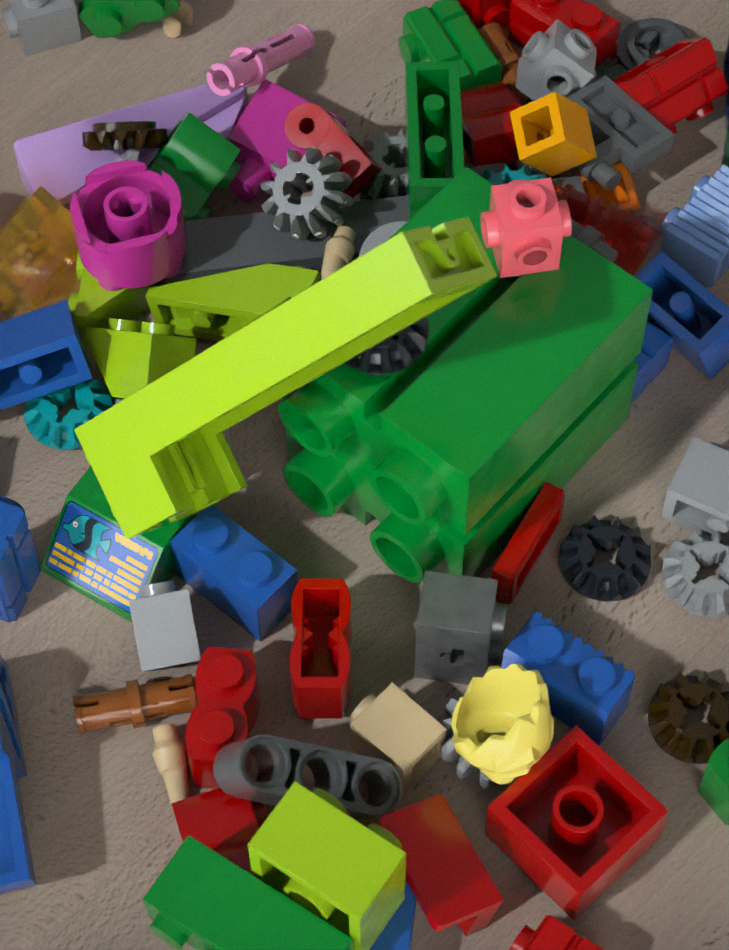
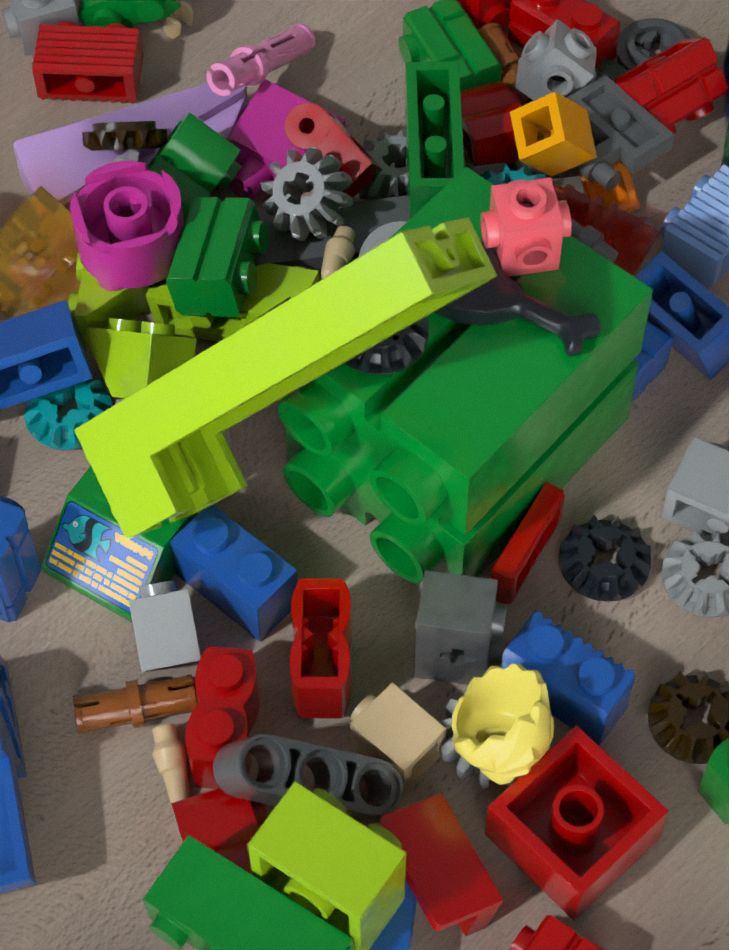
none -> red brick [32,21,144,104]
none -> green brick [166,197,268,317]
none -> black piece [433,241,601,357]

